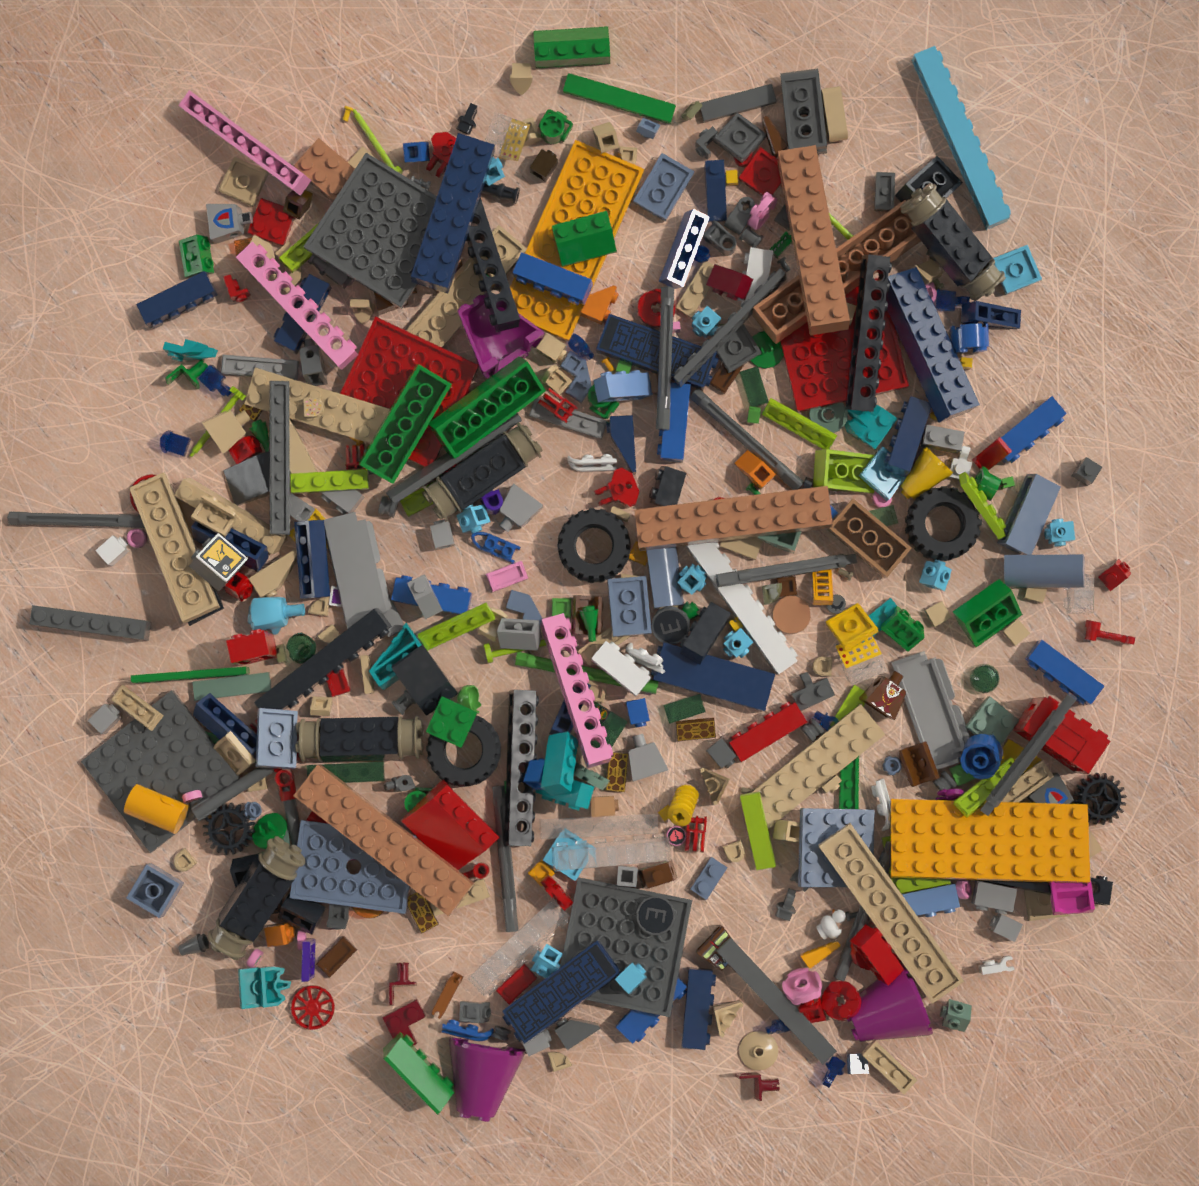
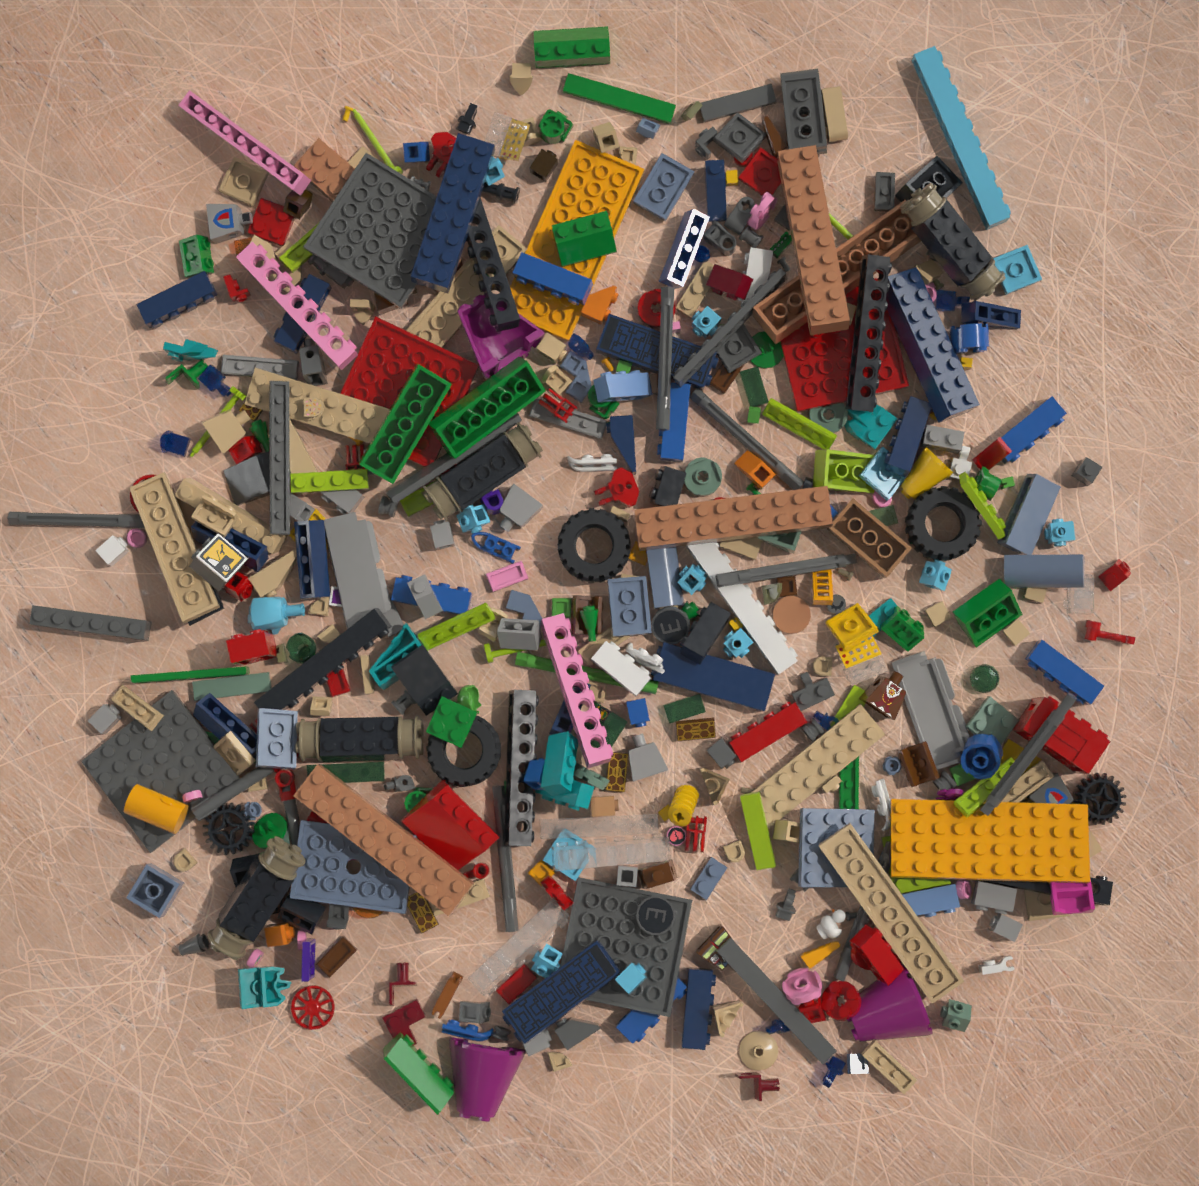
none -> sand green plate [684,457,722,496]

